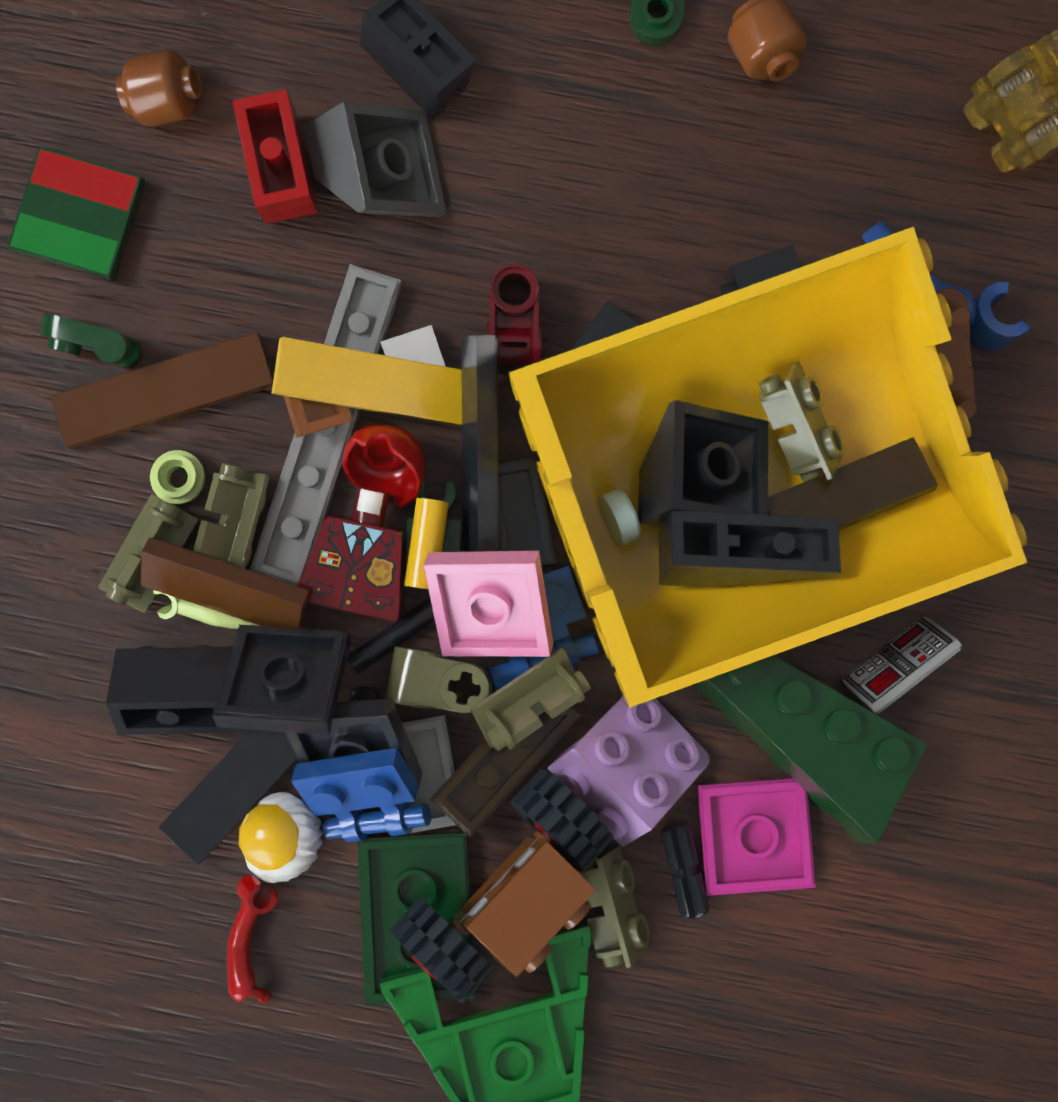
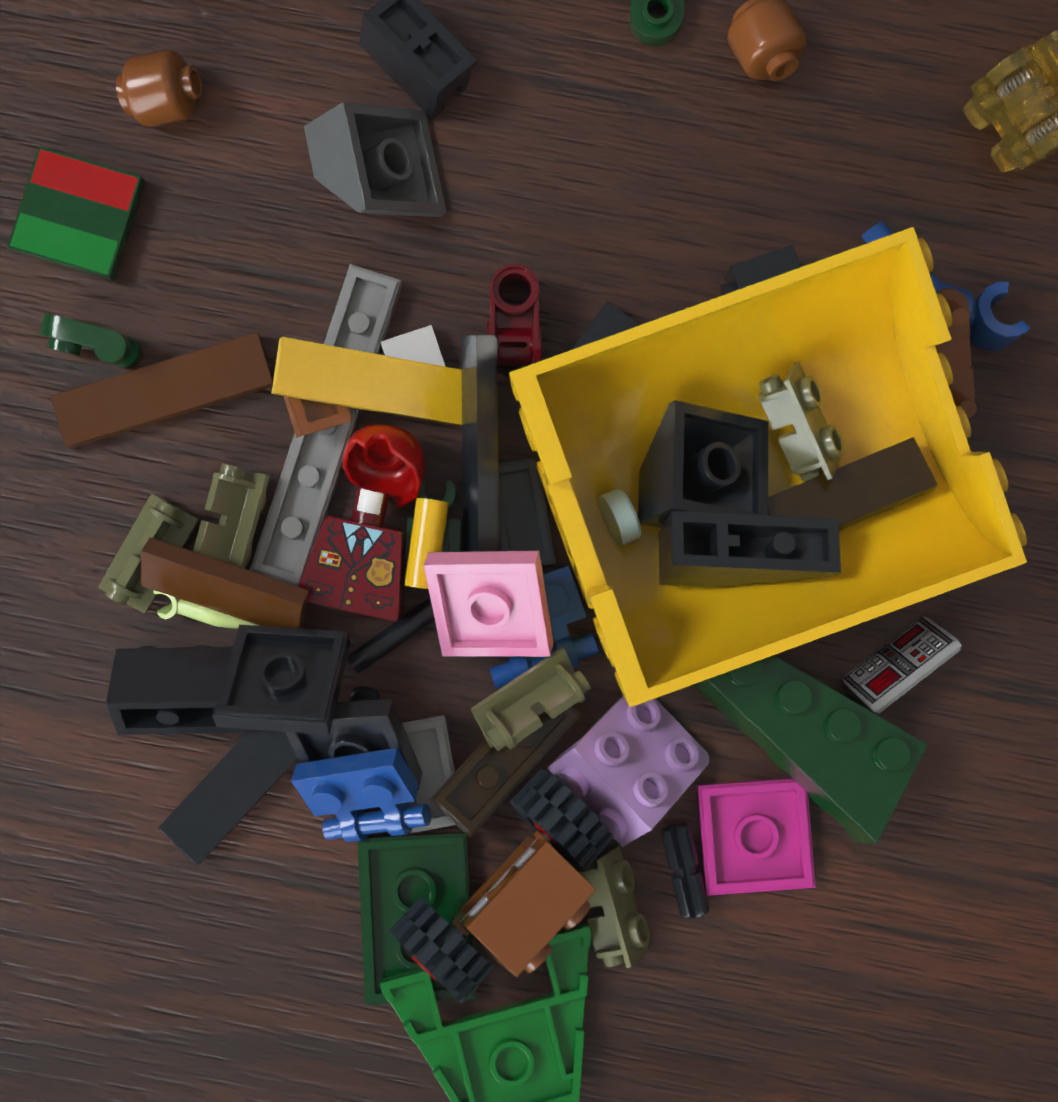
yellowish green plate [150,450,206,504] -> none
red piece [227,875,278,1003] -> none
red brick [232,89,318,224] -> none
hair [239,792,323,883] -> none
olive piece [385,646,493,713] -> none

